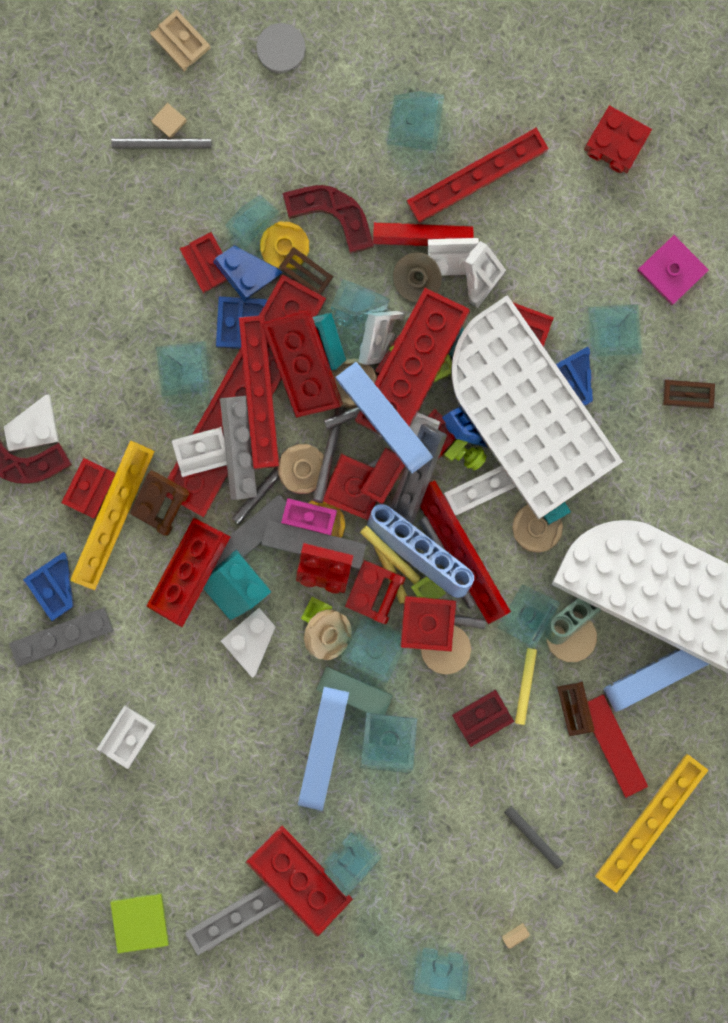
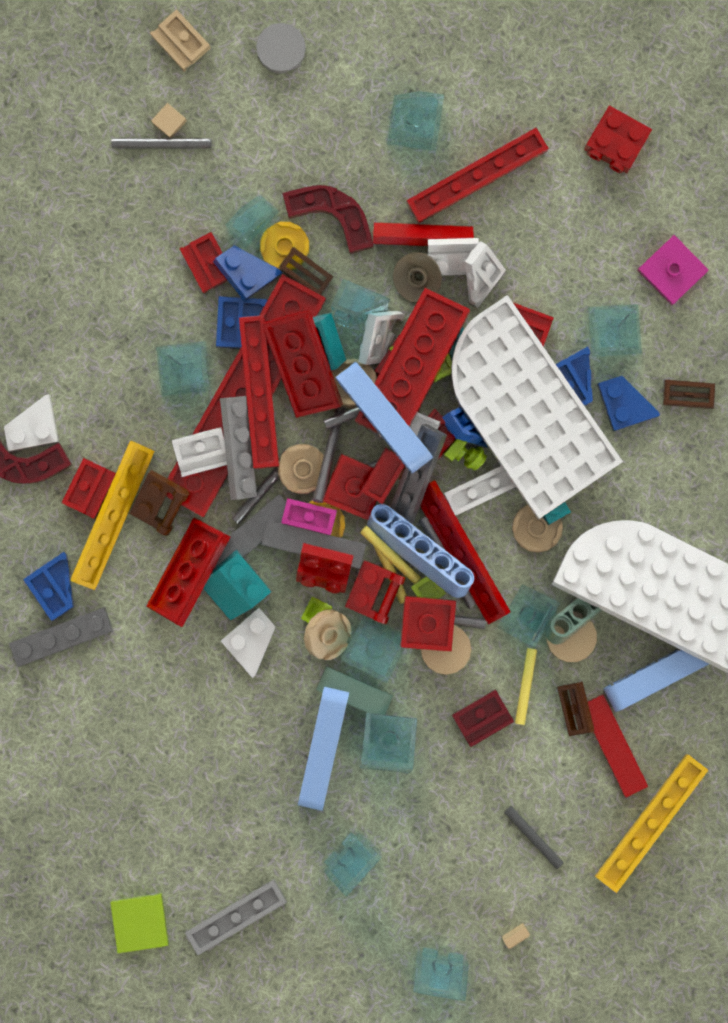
white plate [97,705,156,769] -> none
red tile [245,826,353,937] -> none
none -> blue wing [597,376,660,432]

